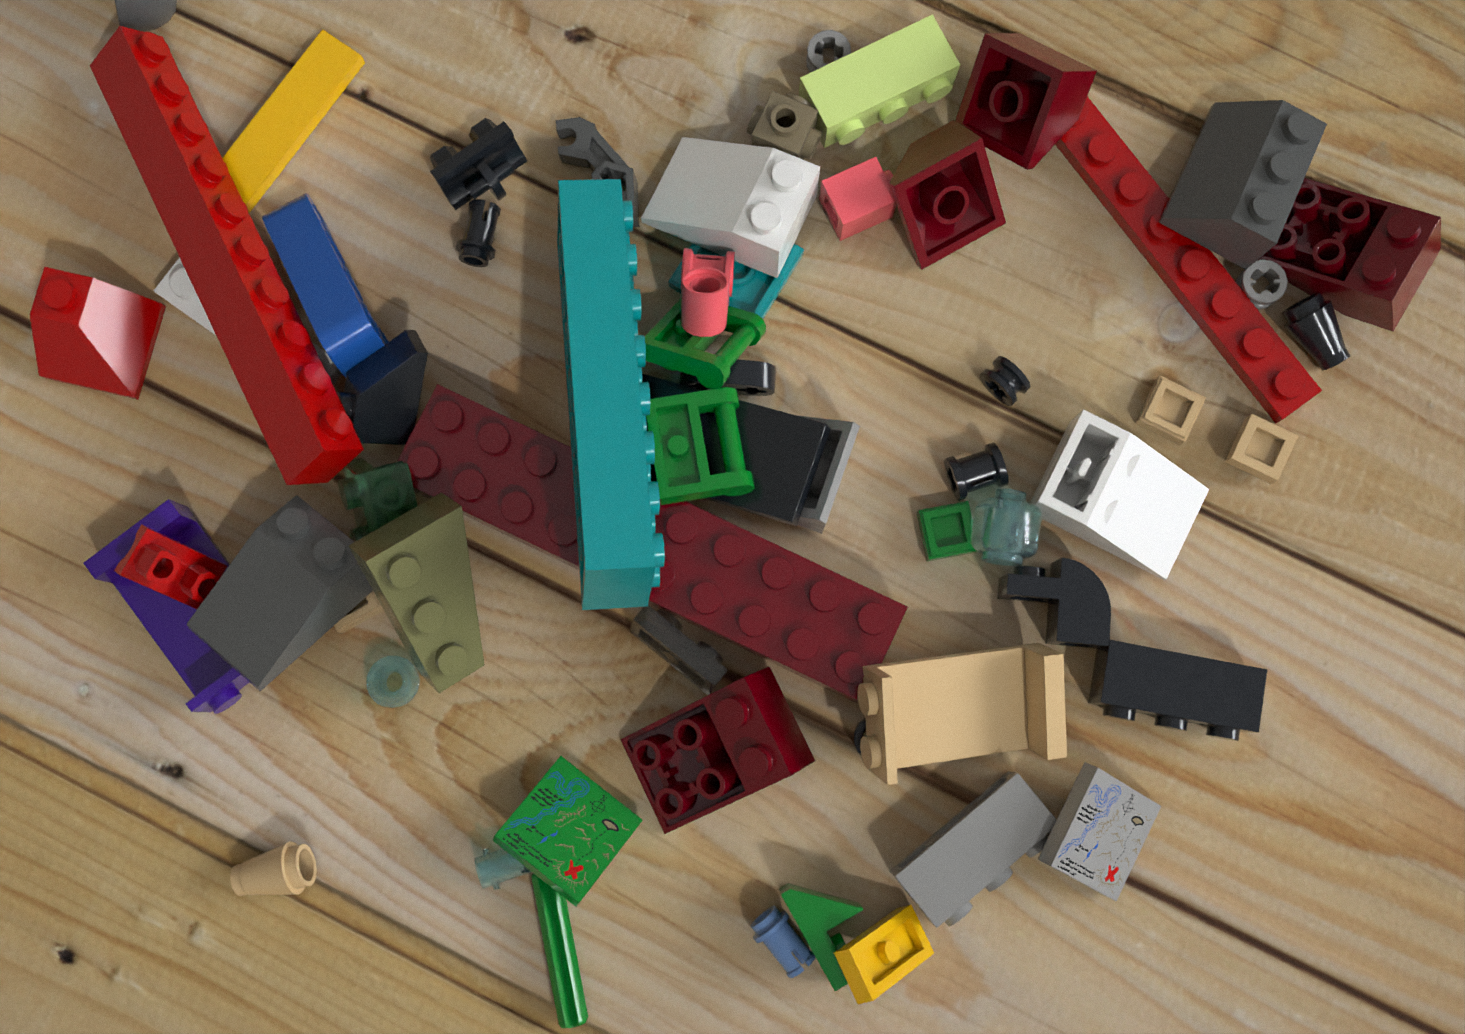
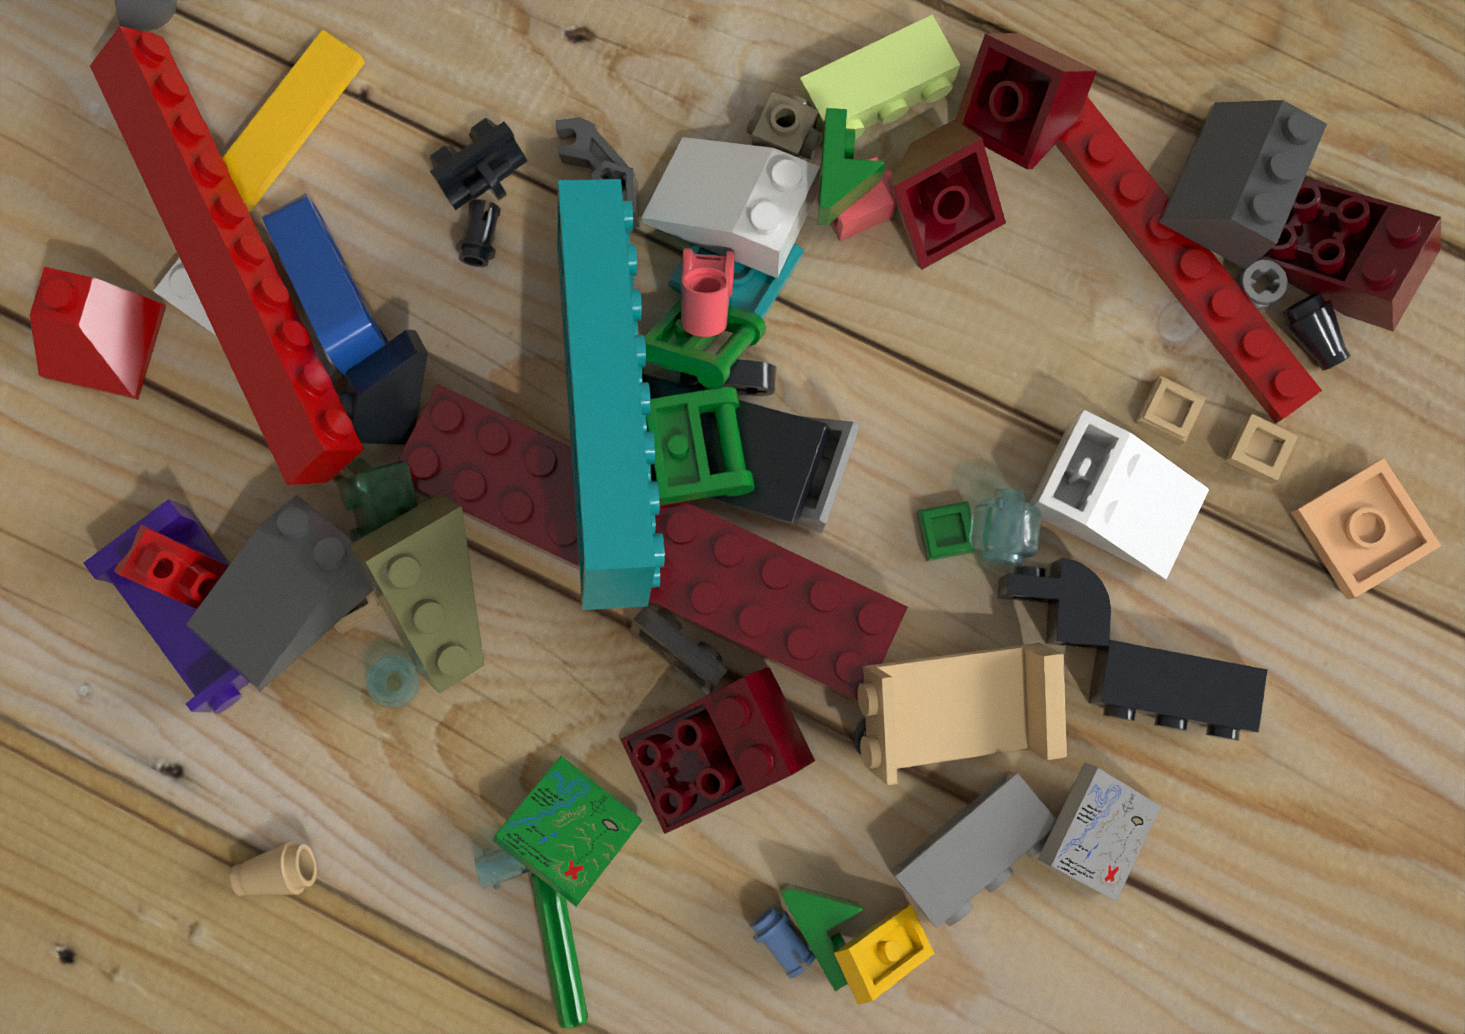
light grey bush [806,30,851,73] -> none
black bush [944,442,1009,501] -> none
black bush [980,356,1031,406] -> none
none -> green slope [817,108,885,226]
none -> light nougat plate [1291,459,1441,599]

